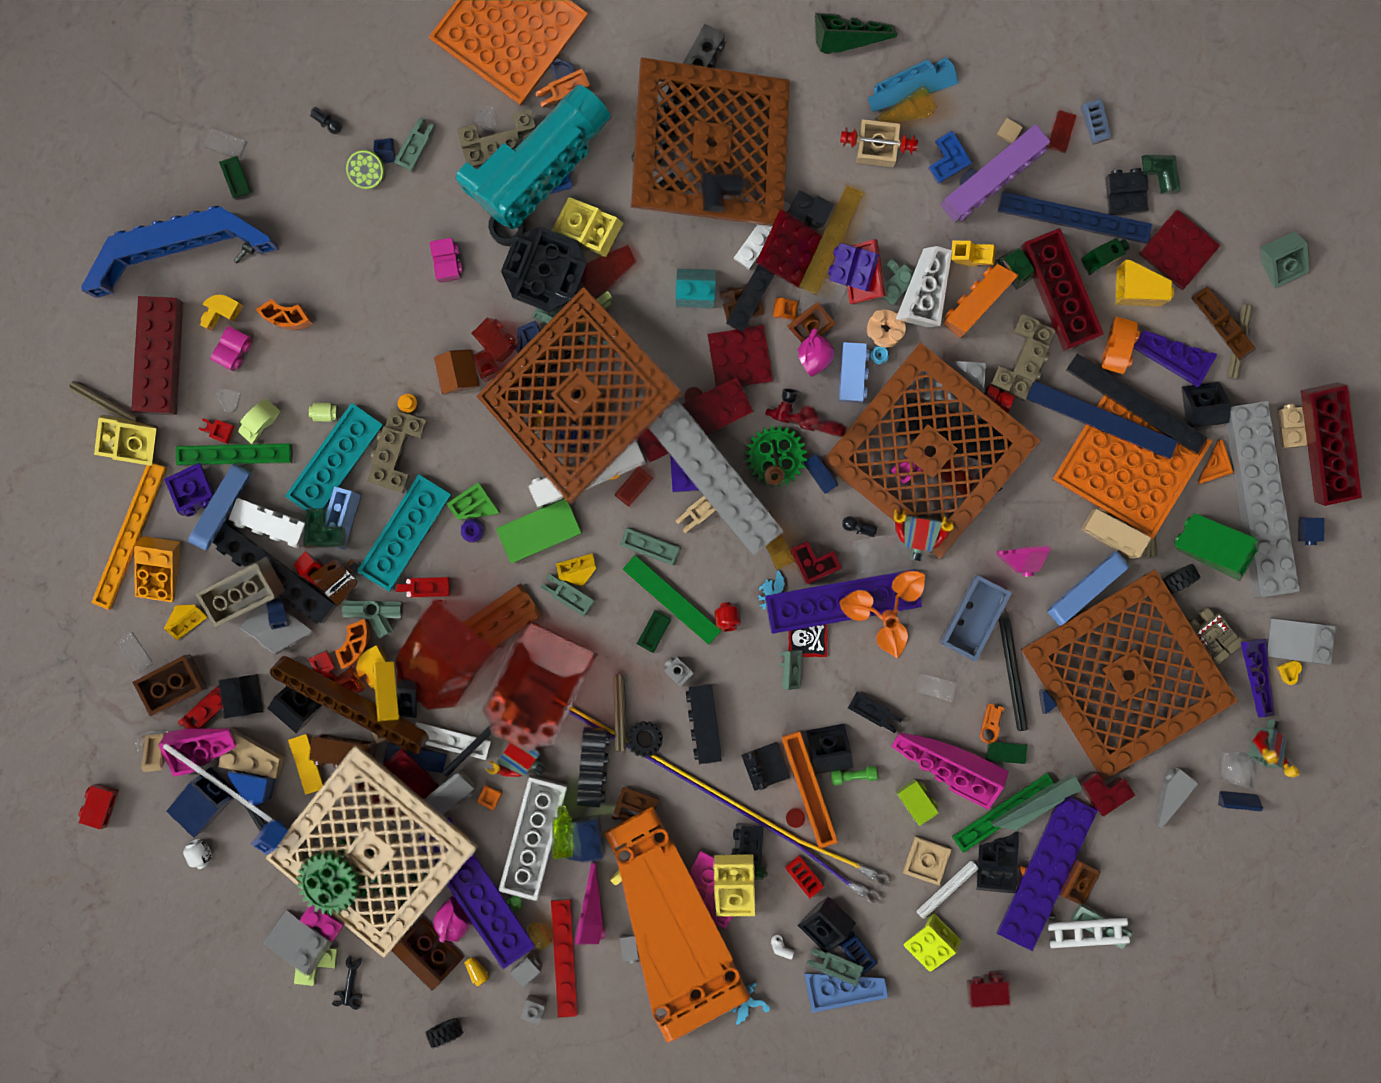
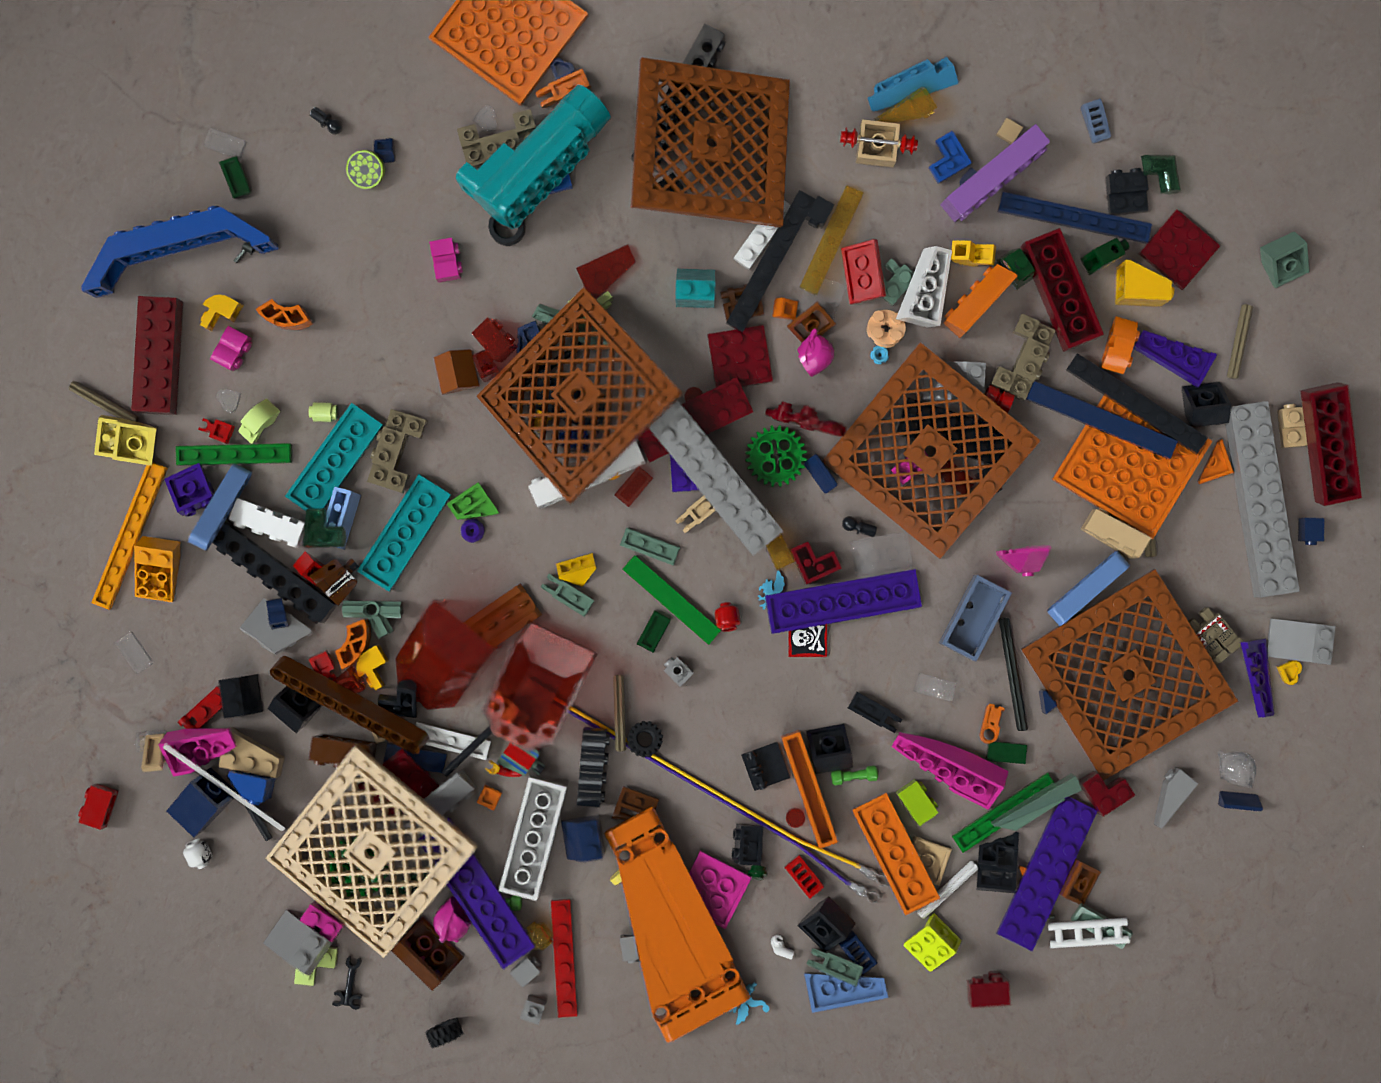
reddish brown brick [132,654,208,716] -> none
yellow slope [164,604,207,640] -> none
dark tan brick [196,557,285,627] -> none
blue brick [251,820,289,855] -> none
yellow tile [288,733,324,795] -> none
green gear [296,851,360,915] -> none
yellow tile [373,662,399,721] -> none
sand green hinge [395,117,436,172] -> none
red hinge [396,577,450,597] -> none
light orange plate [398,394,417,413] -> none
yellow cone [464,956,490,987] -> none
bright green tile [496,499,582,564] -> none
black piece [501,226,587,313] -> none
light yellow slope [552,197,623,257] -> none
clear neon green hinge [552,805,573,860] -> none
dark pink wedge [575,861,606,944] -> none
black brick [685,683,722,764] -> none
black brick [701,173,743,212] -> none
light yellow slope [714,855,755,916] -> none
dark red plate [756,210,823,288] -> none
reddish brown plate [765,466,784,485] -> none
sand green plate [780,650,802,690] -> none
black hinge [782,388,798,404] -> none
dark green wedge [815,13,897,54] -> none
dark purple plate [828,243,879,292] -> none
light blue brick [838,342,870,403] -> none
orange plant [839,571,925,658] -> none
torso [894,509,955,561] -> none
clear red plate [1047,110,1077,153] -> none
black tyre [1162,564,1201,594] -> none
green slope [1174,513,1259,581] -> none
reddish brown slope [1192,286,1256,361] -> none
torso [1248,720,1300,778] -> none
none -> orange plate [852,792,940,915]

